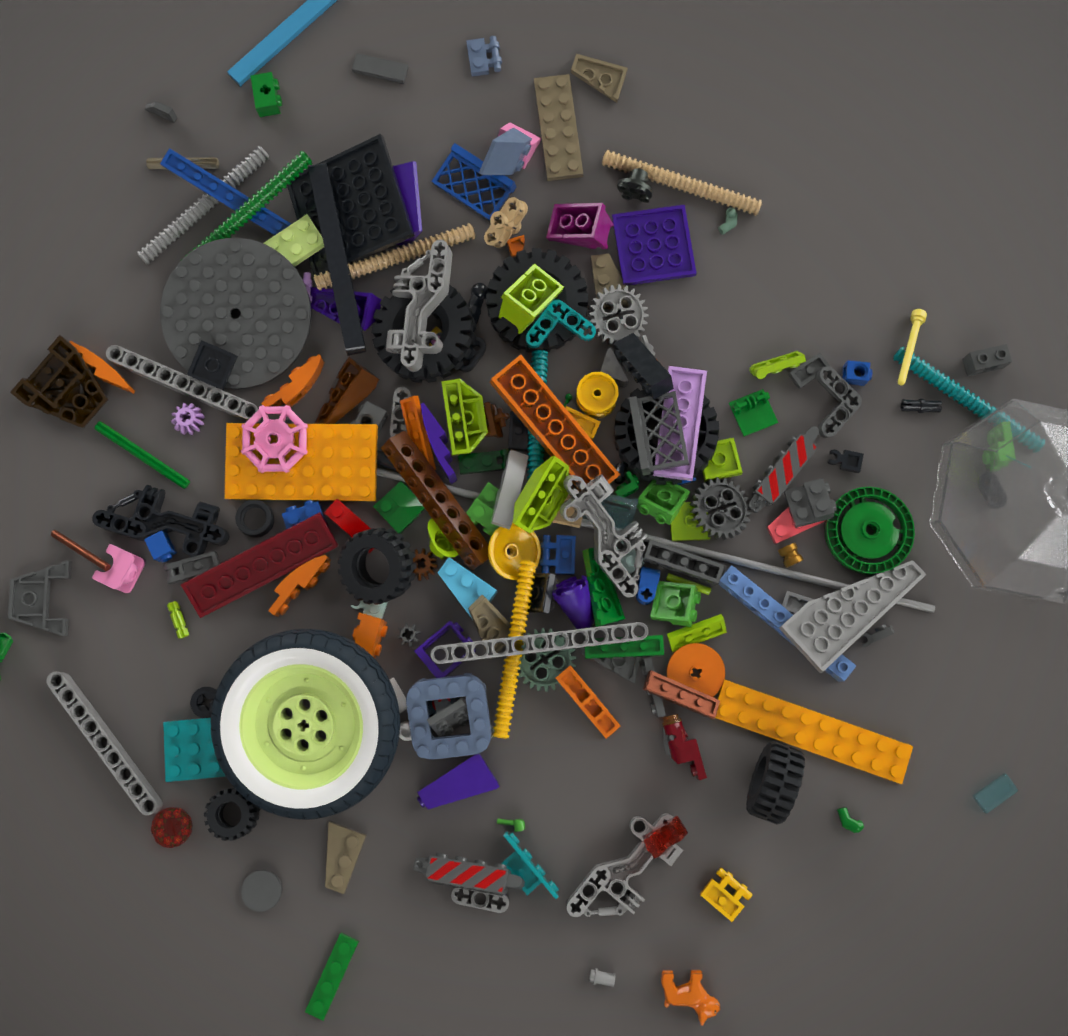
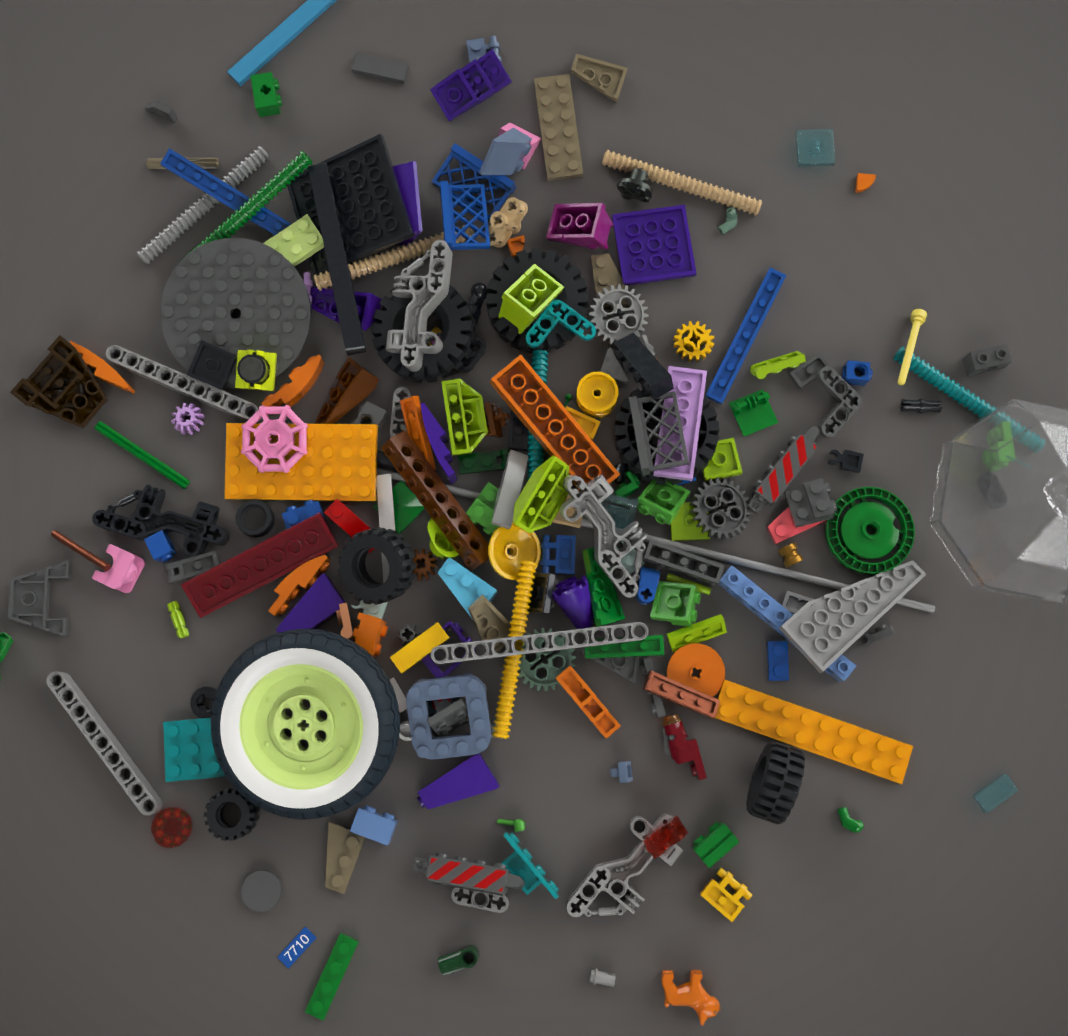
none -> piece [235,350,277,391]
none -> dark purple slope [276,573,348,633]
none -> blue sticker [277,927,316,969]
none -> nougat plate [336,603,354,641]
none -> medium blue brick [350,805,398,845]
none -> white sticker [377,474,396,583]
none -> yellow tile [390,622,449,674]
none -> dark purple slope [430,49,512,121]
none -> dark green piece [437,945,480,976]
none -> blue fence [440,181,490,253]
none -> sand blue tile [610,761,633,783]
none -> yellow gear [673,321,714,362]
none -> green brick [691,822,739,869]
none -> blue plate [705,267,787,405]
none -> blue plate [767,641,789,681]
none -> clear light blue plate [796,129,836,167]
none -> orange tile [855,173,876,193]

